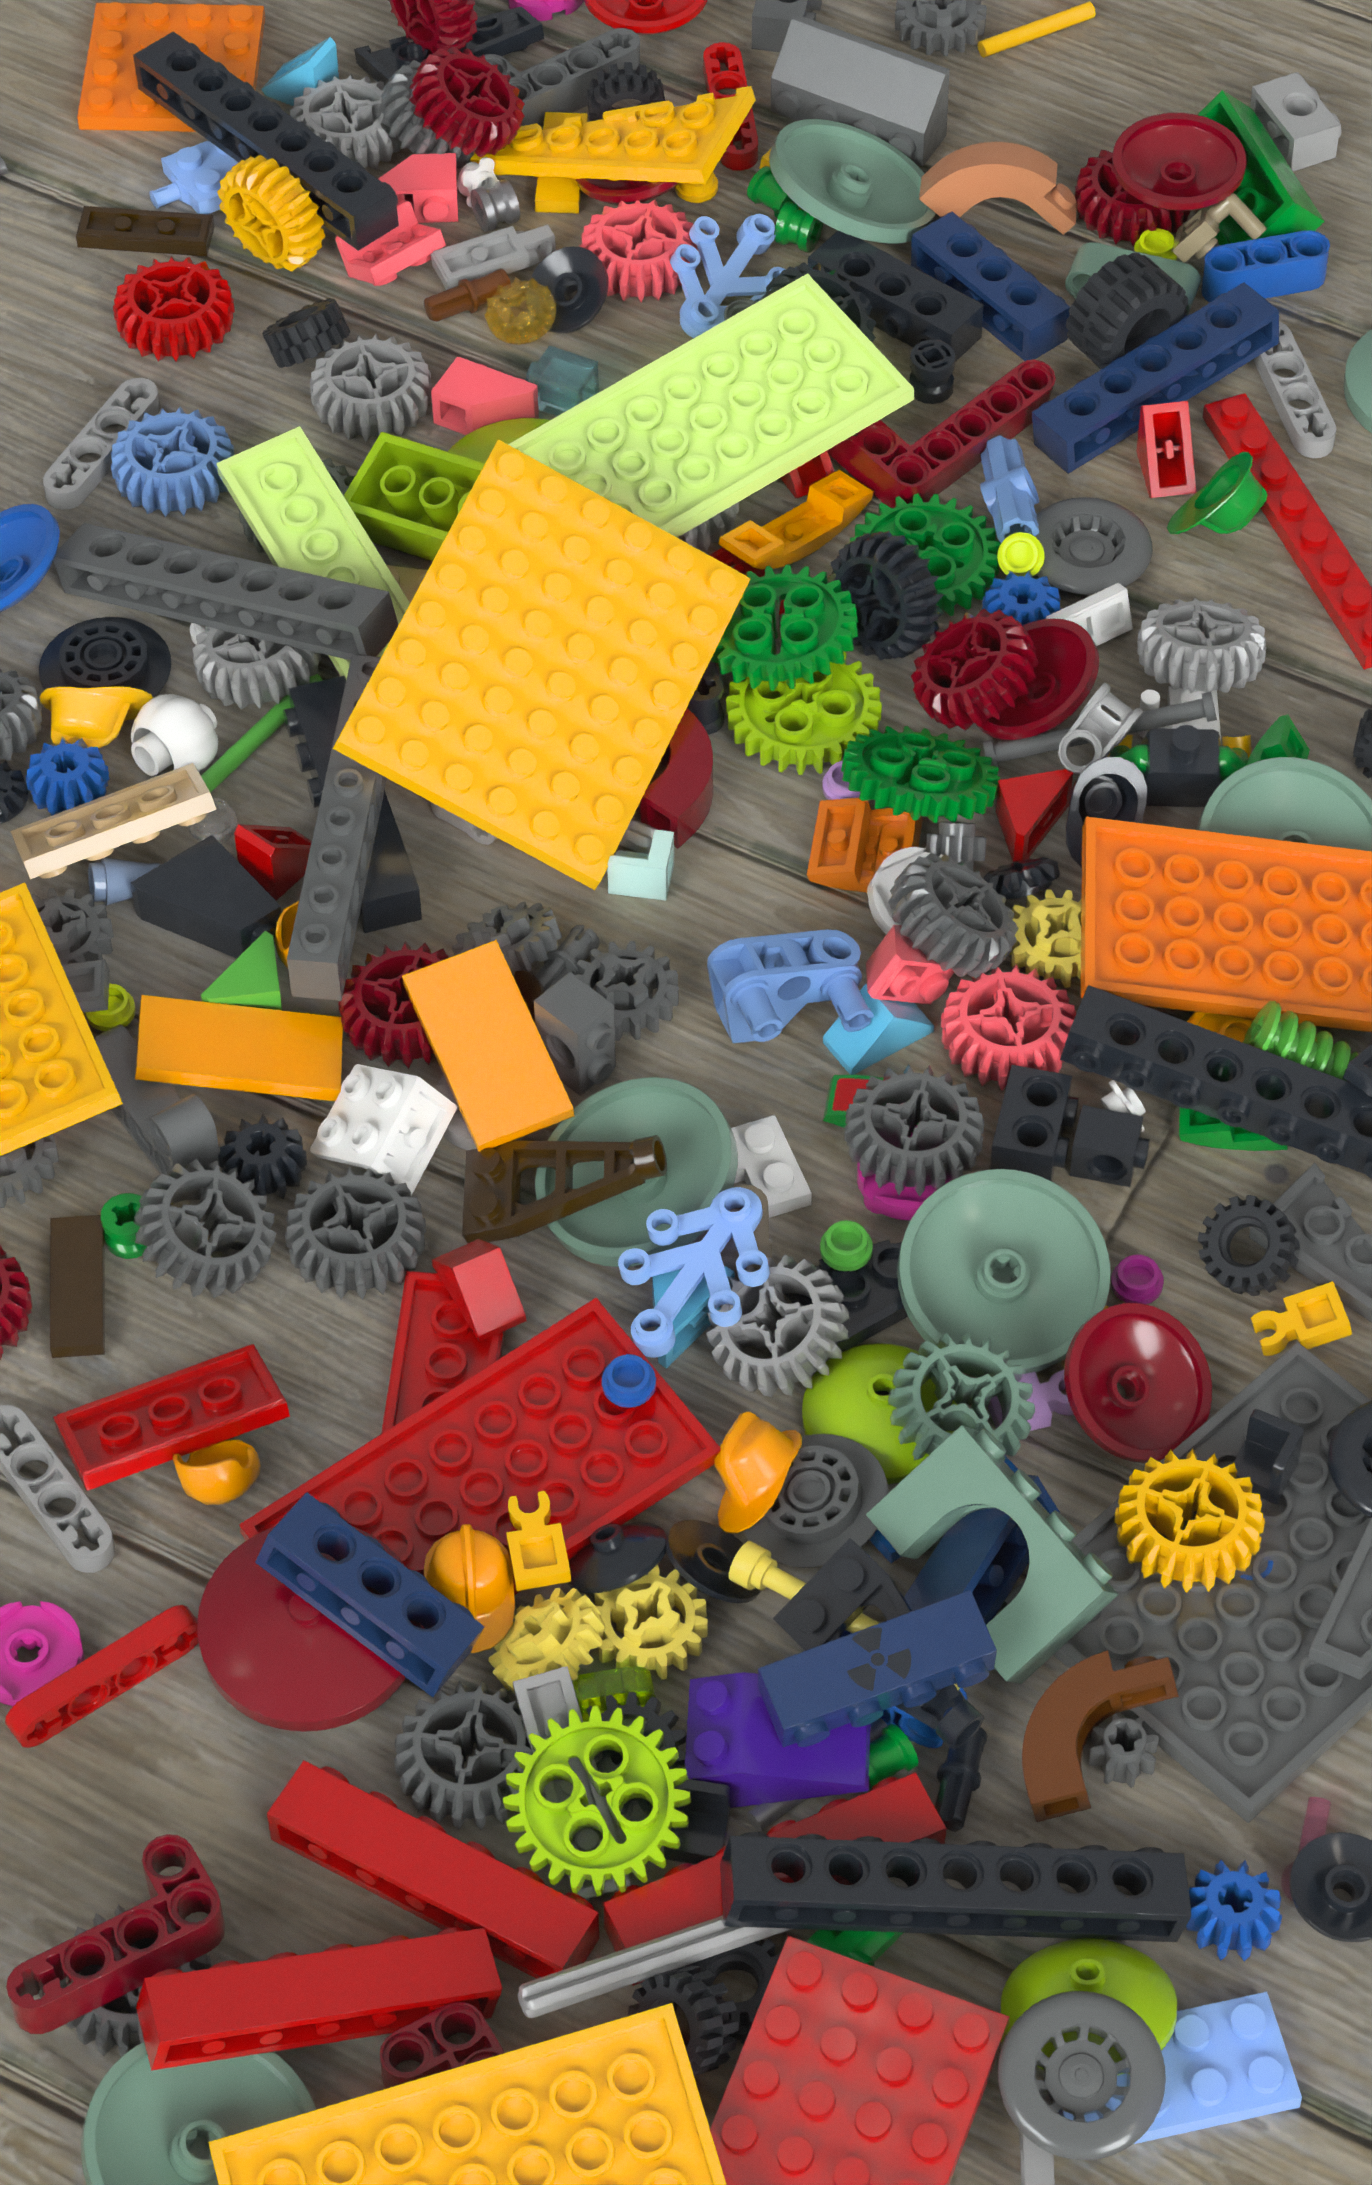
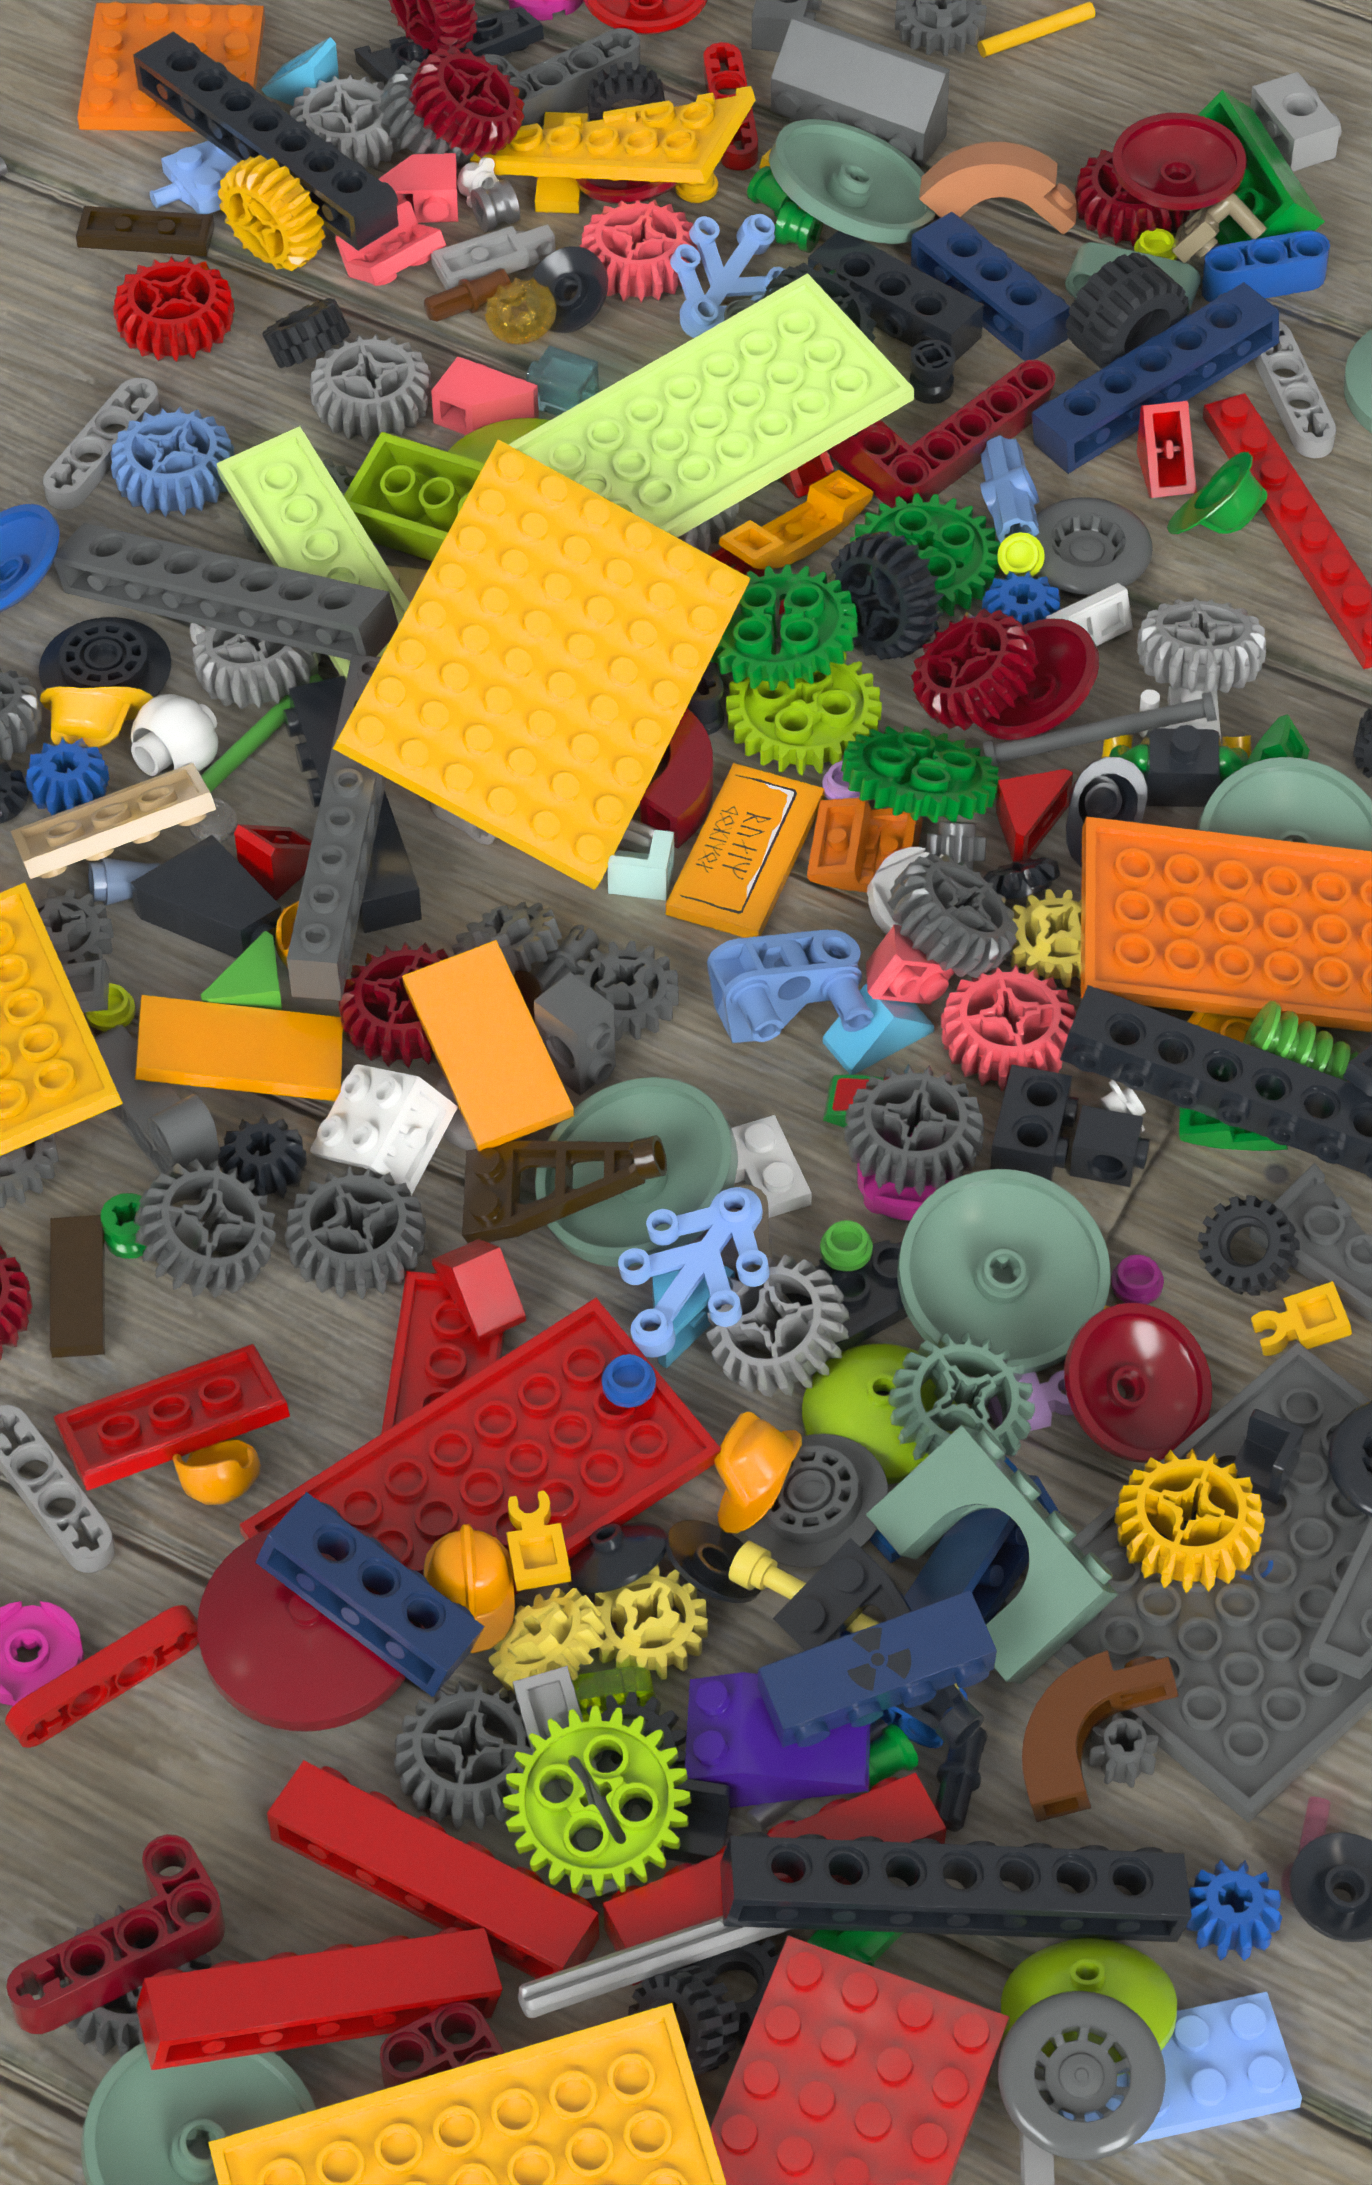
light grey piece [1058,682,1143,776] -> none
none -> light orange tile [665,763,825,938]

